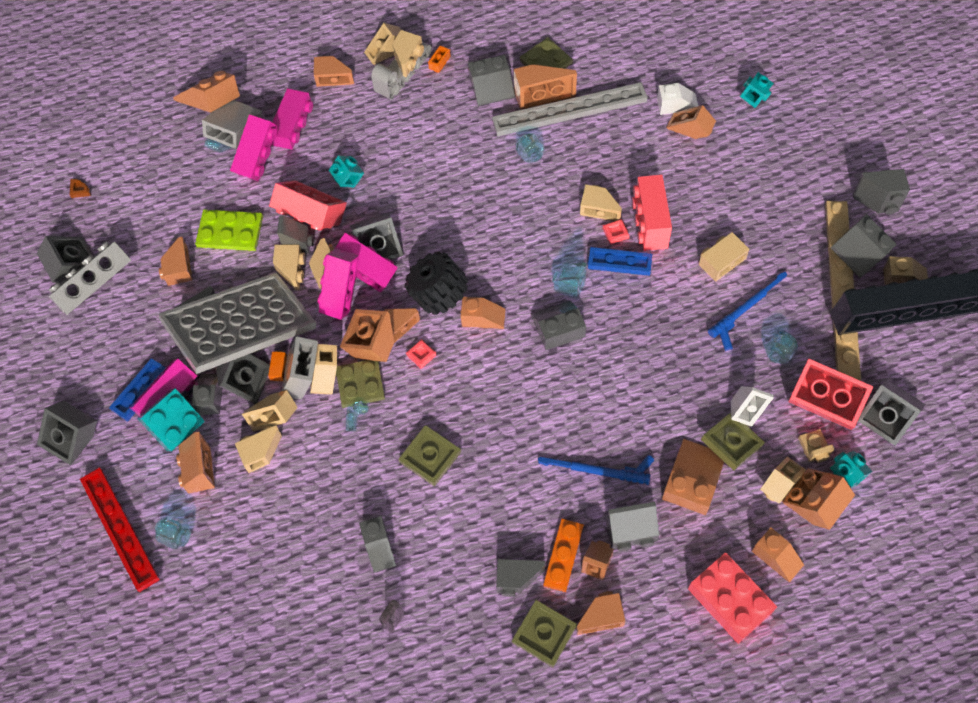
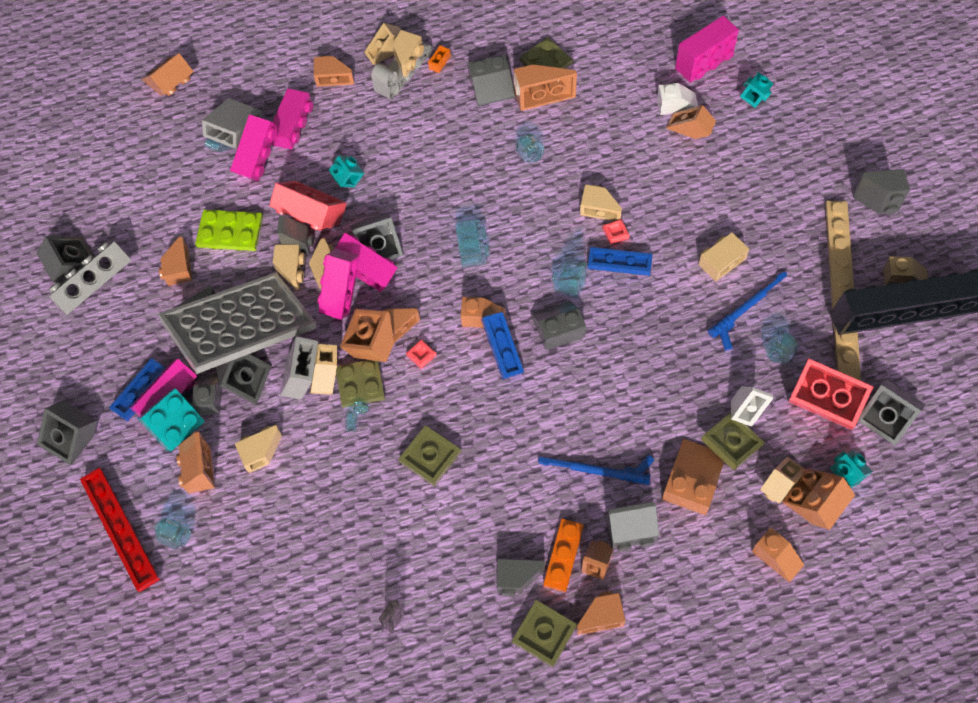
dark orange tile [69,179,91,198] -> none
nougat slope [173,71,240,113] -> none
tan slope [242,390,298,432] -> none
orange piece [268,352,287,381] -> none
dark grey slope [359,516,396,573] -> none
black wheel [405,251,468,315] -> none
light grey plate [492,82,647,137] -> none
coral brick [632,175,672,251] -> none
coral brick [688,552,777,644] -> none
tan bracket [798,429,834,463] -> none
dark grey slope [830,214,897,278] -> none
none -> nougat slope [142,53,194,96]
none -> clear light blue brick [455,220,490,268]
none -> blue plate [481,312,524,380]
none -> dark pink brick [675,15,739,83]

